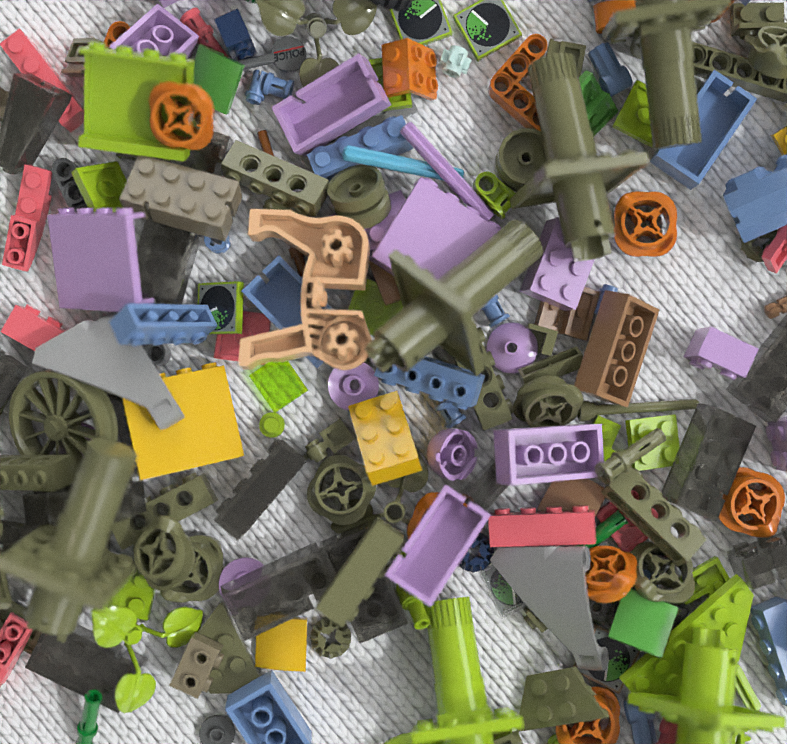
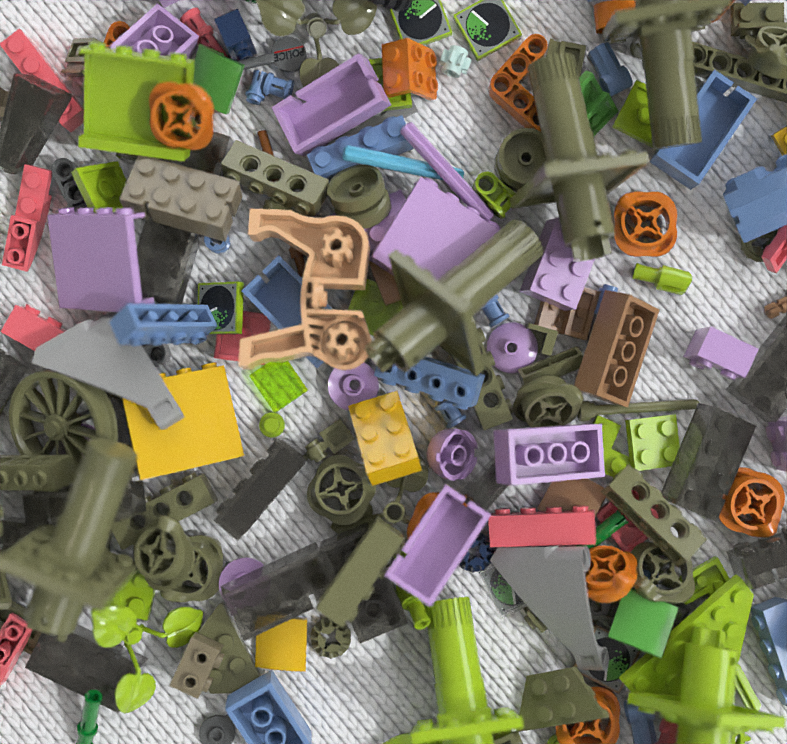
olive pin [594,428,666,485] -> none
none -> lime arm [632,263,692,295]

